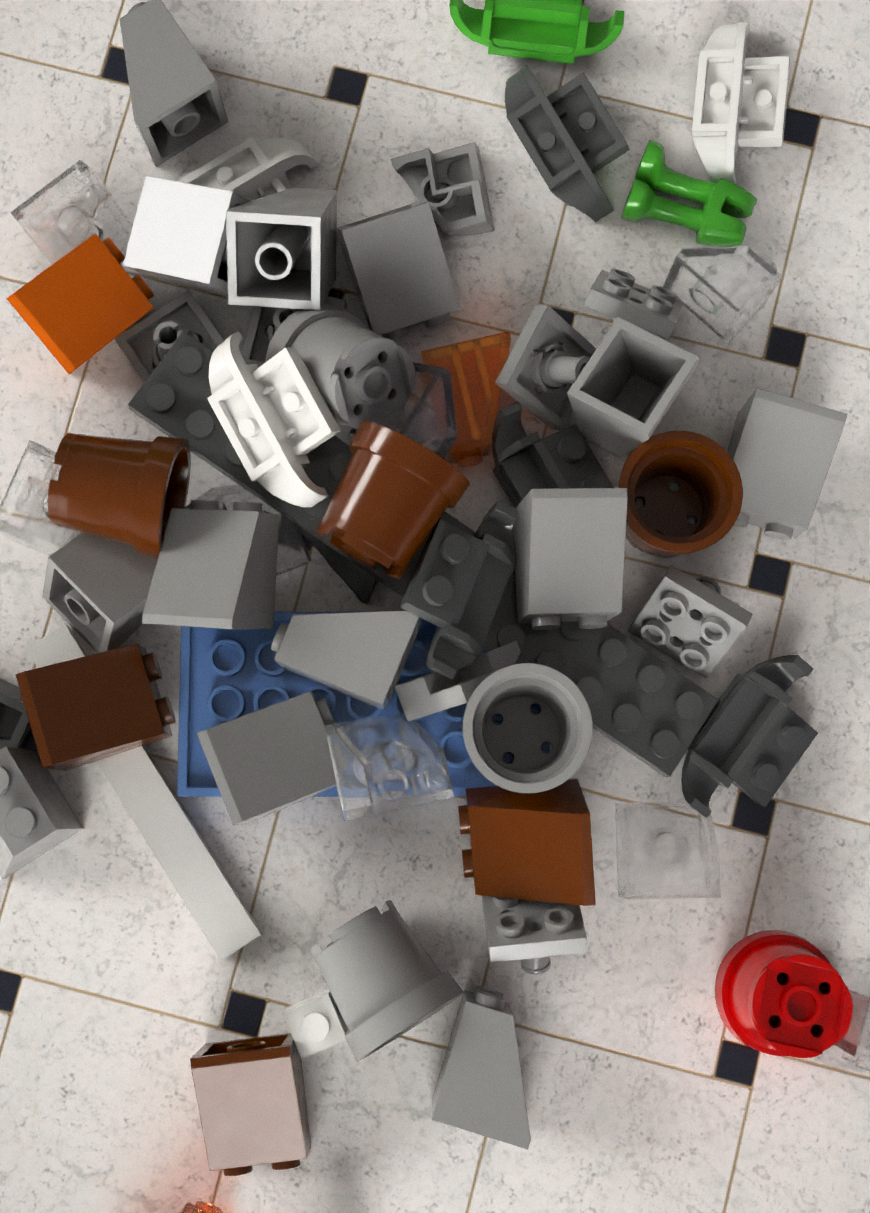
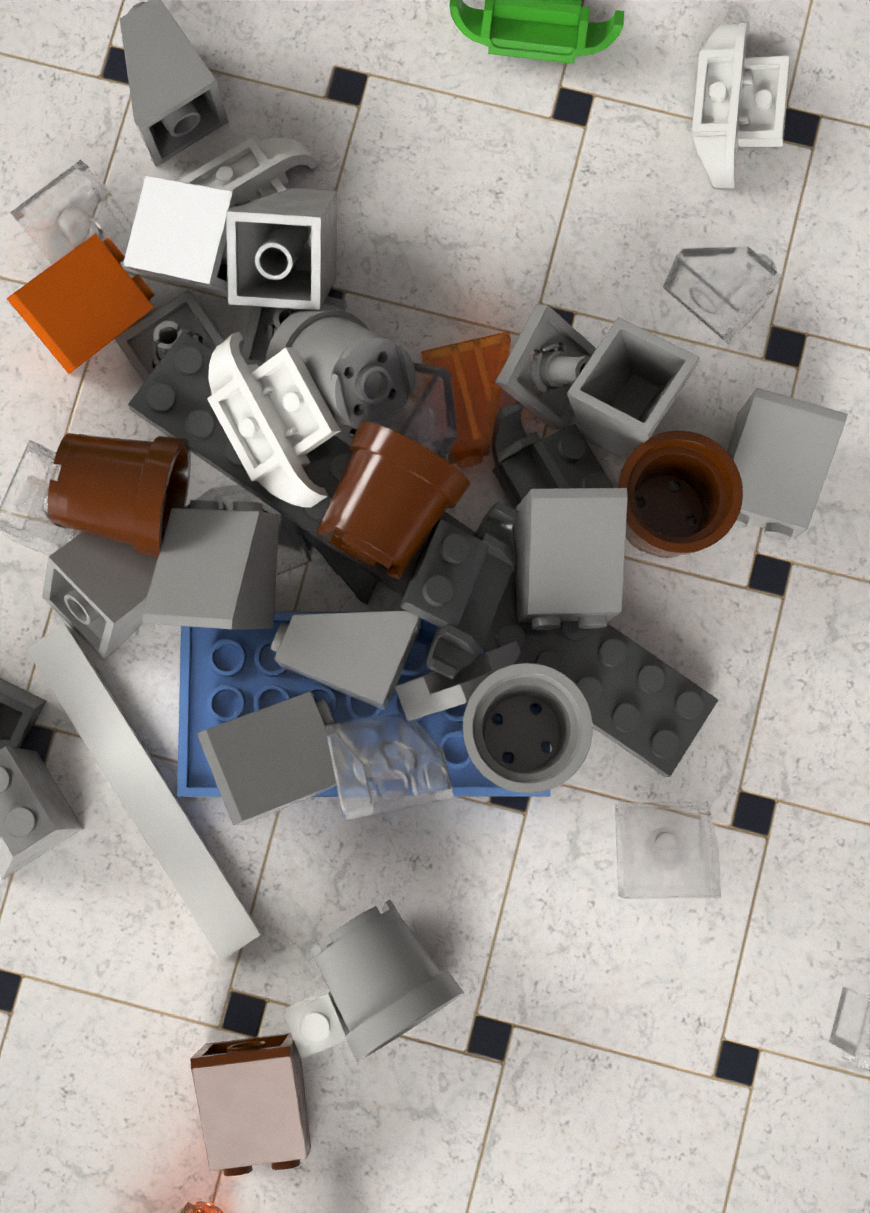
reddish brown slope [15,644,176,771] -> none
light grey slope [337,202,460,340] -> none
light grey slope [391,142,494,236] -> none
light grey slope [432,986,531,1150] -> none
reddish brown slope [458,779,596,906] -> none
light grey plate [482,896,588,974] -> none
dark grey plate [505,65,630,222] -> none
light grey plate [584,269,683,340] -> none
bright green piece [621,140,757,247] -> none
light grey plate [628,565,753,678] -> none
dark grey plate [681,655,818,818] -> none
red piece [715,930,853,1058] -> none

